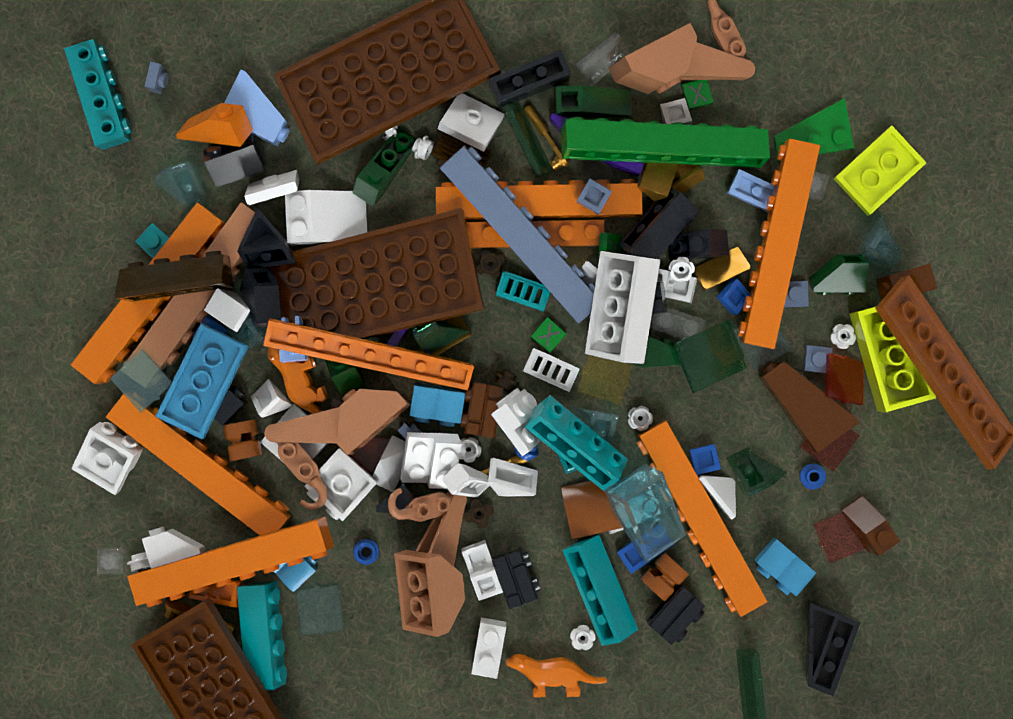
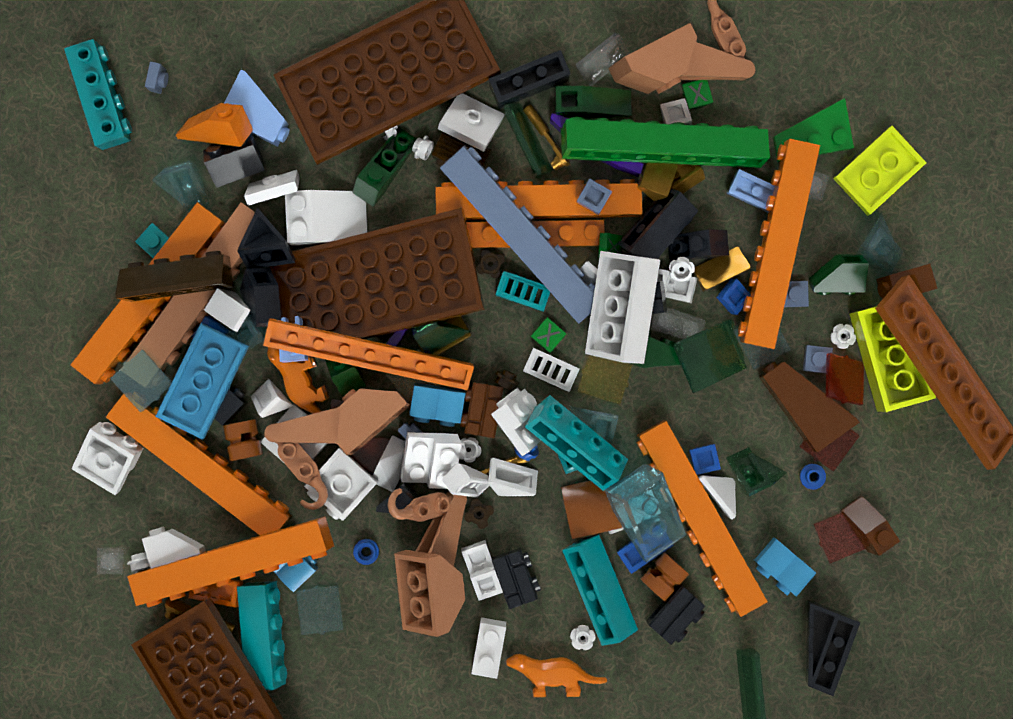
white plate [628,406,653,431] -> none

